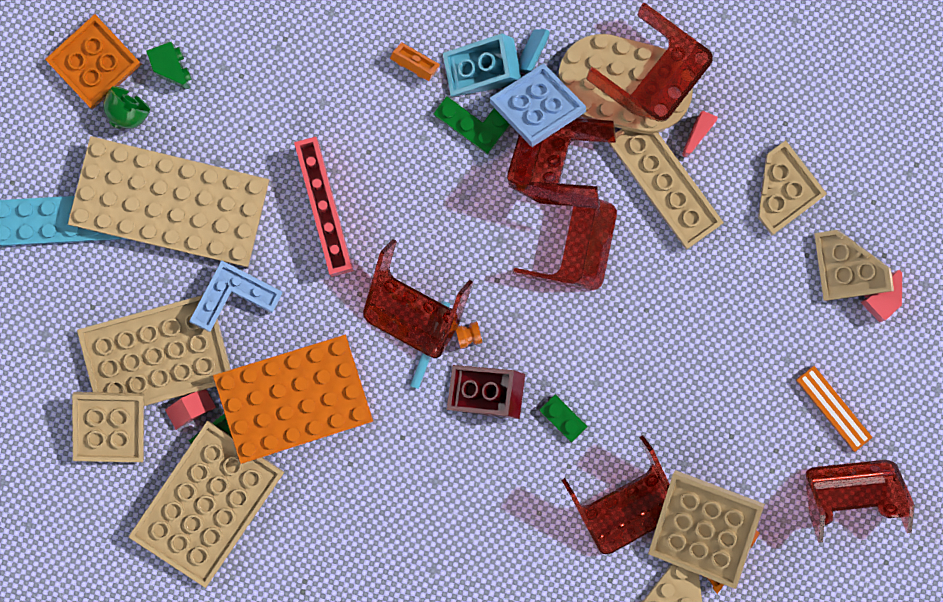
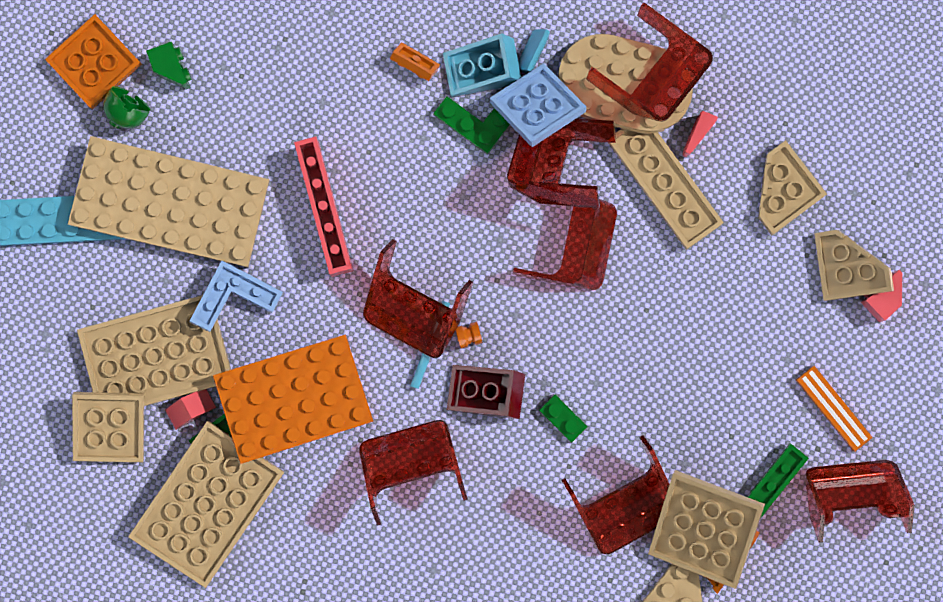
none -> clear red windscreen [359,420,468,526]
none -> green plate [746,443,809,519]

